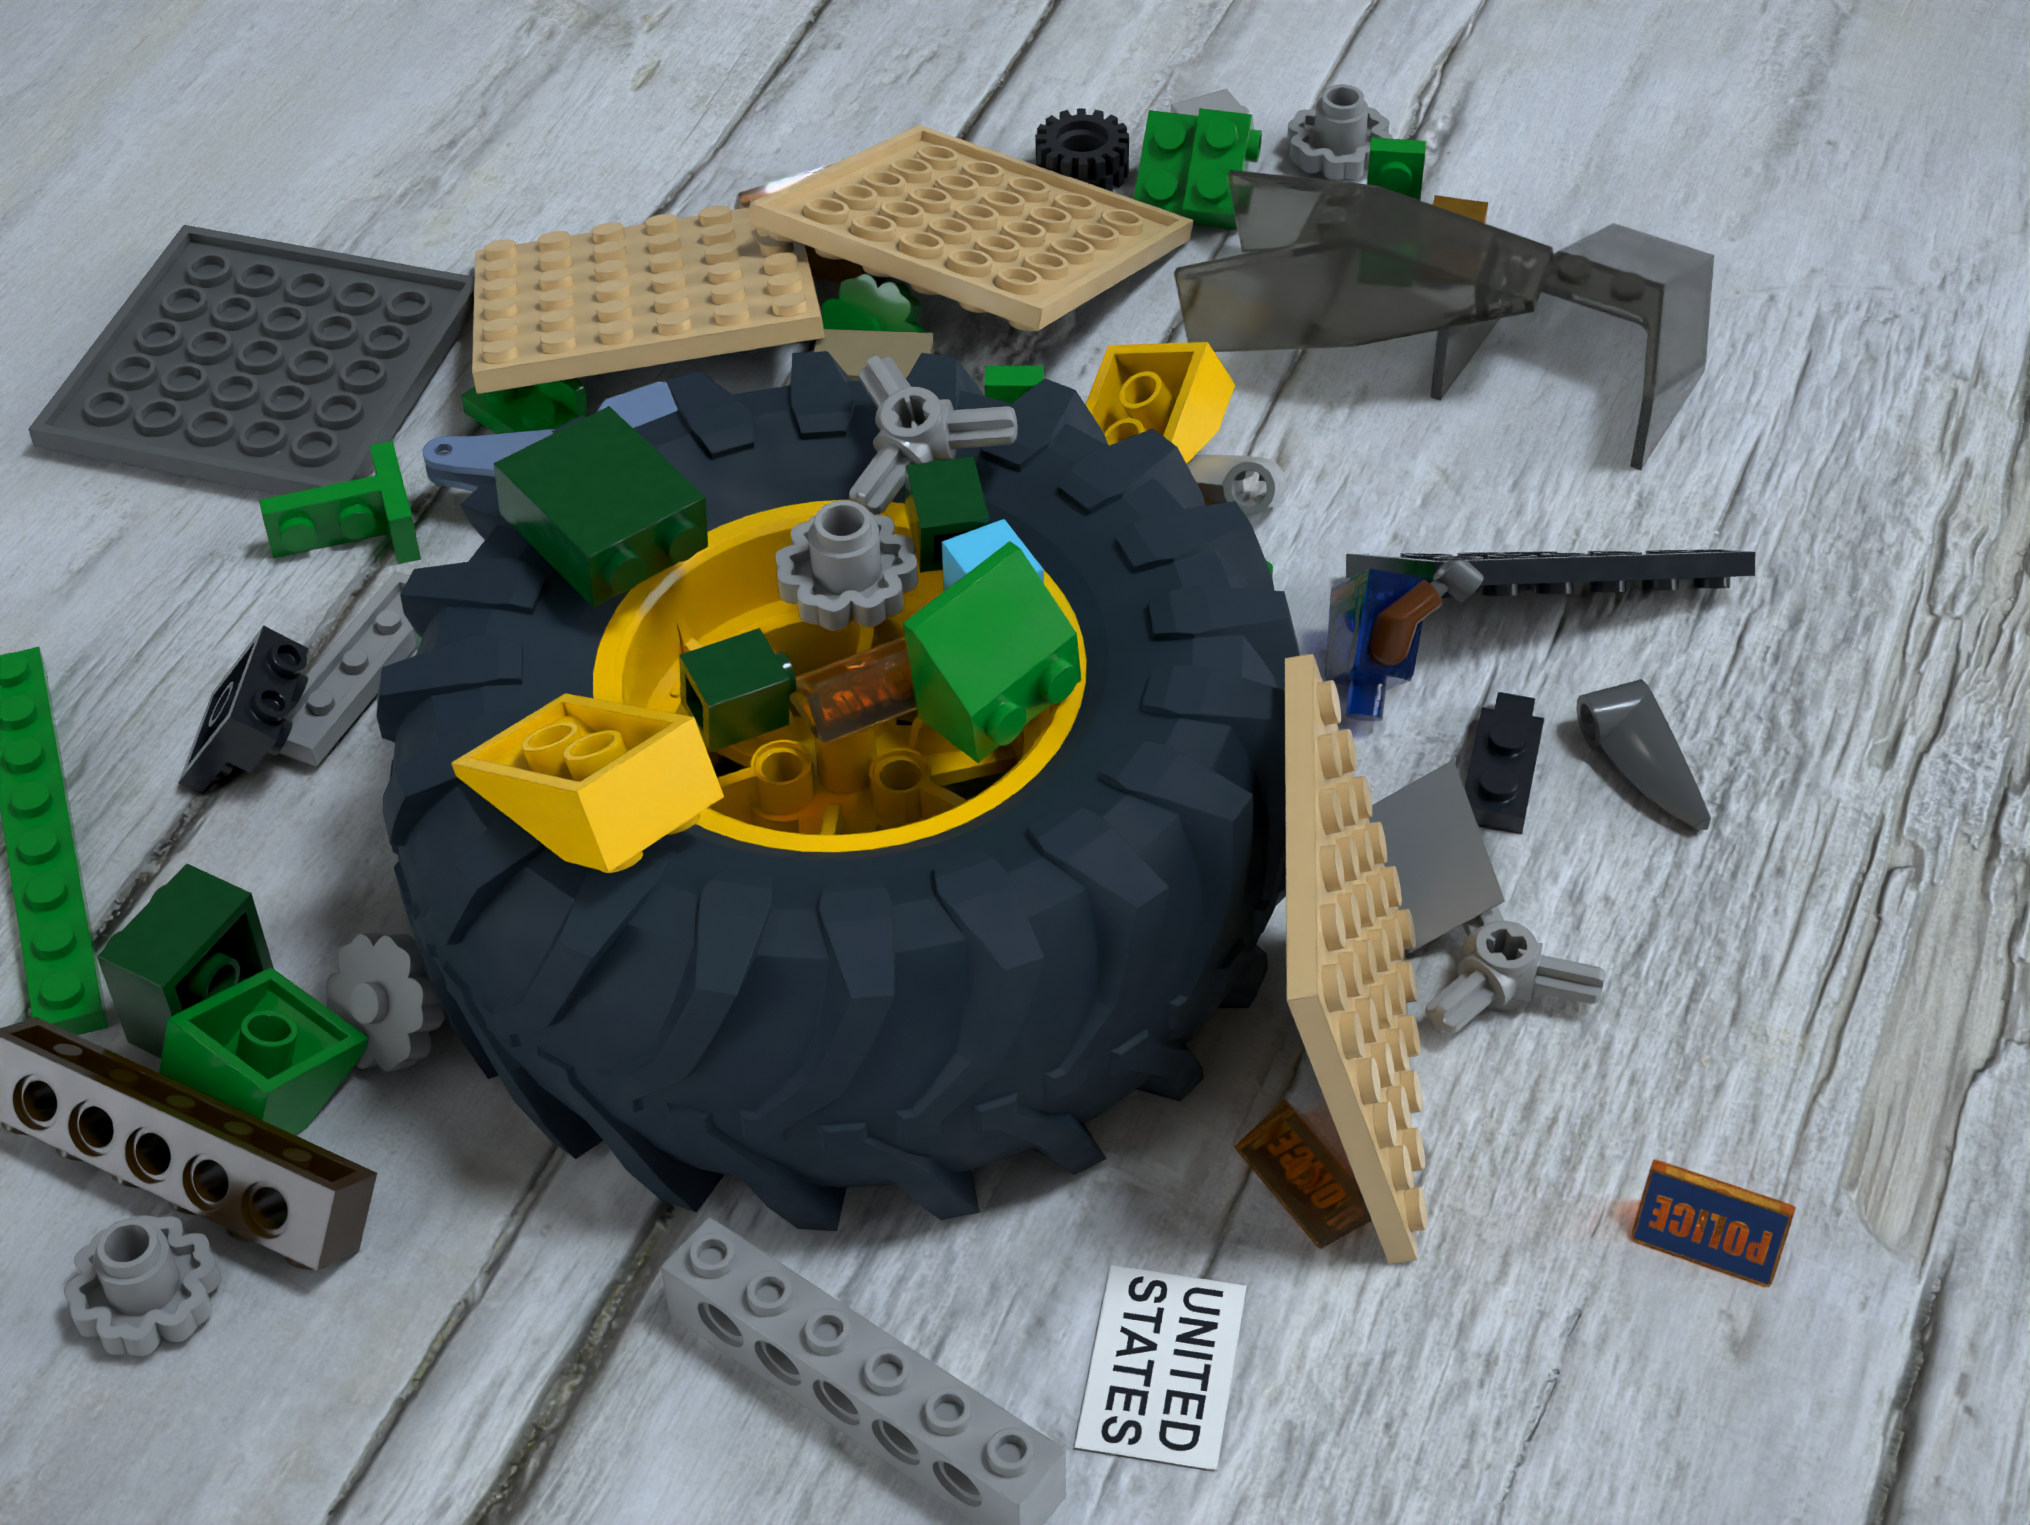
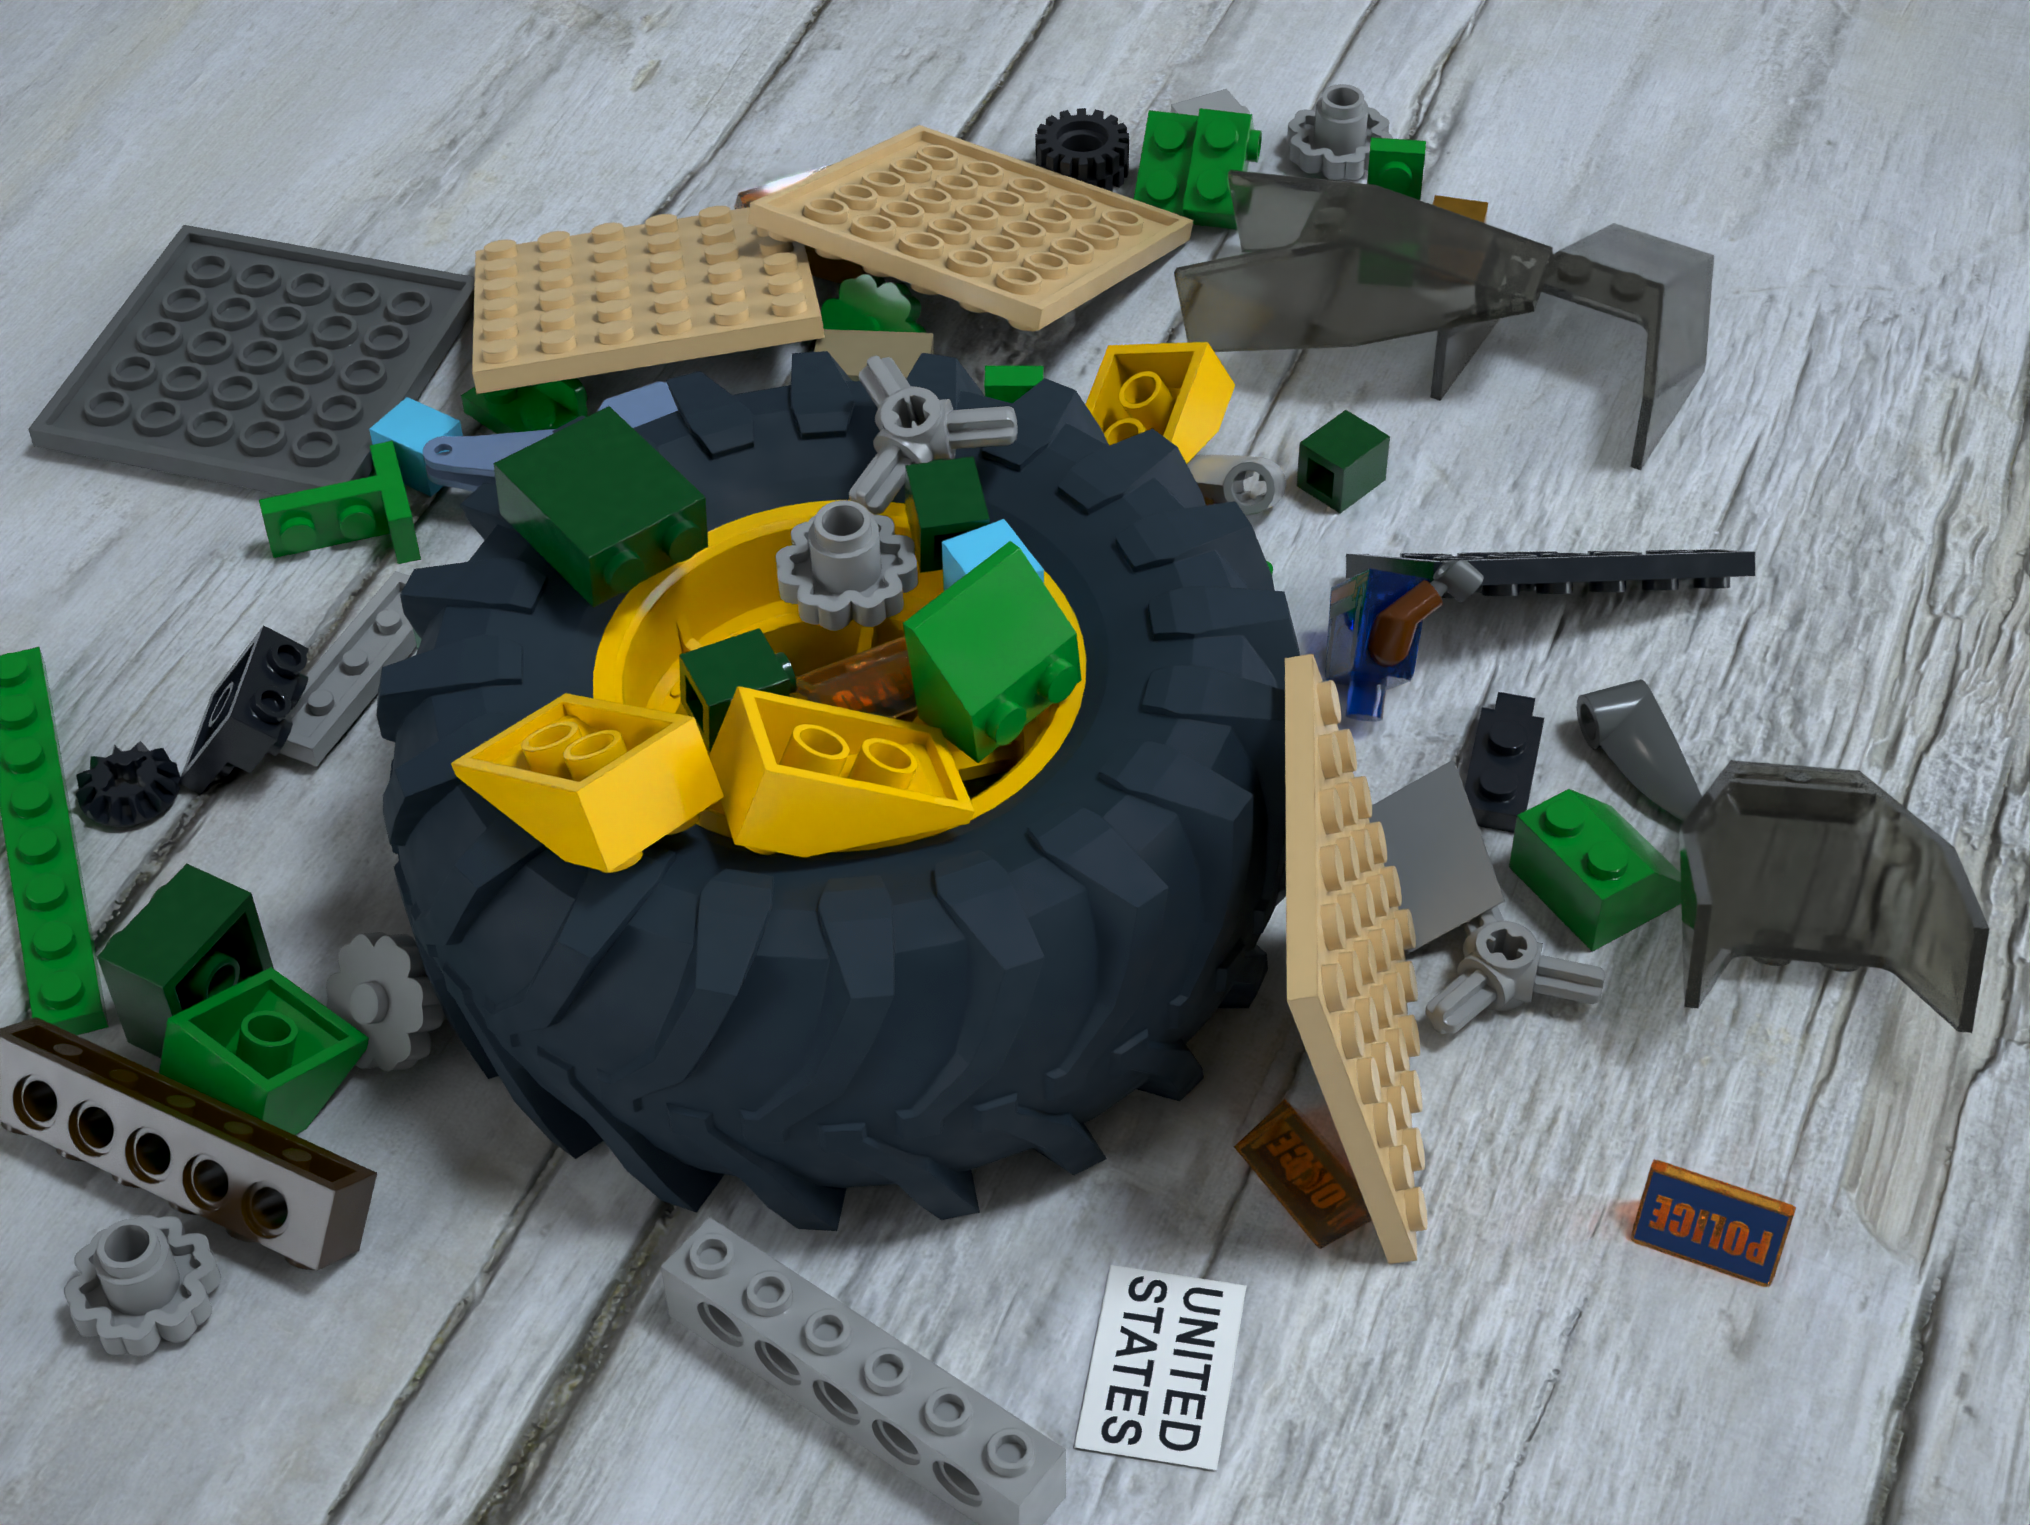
none -> black gear [76,741,181,827]
none -> medium azure brick [369,397,463,497]
none -> yellow slope [709,686,975,857]
none -> dark green brick [1296,410,1390,513]
none -> green slope [1509,789,1696,952]
none -> clear smoke windscreen [1679,760,1990,1033]

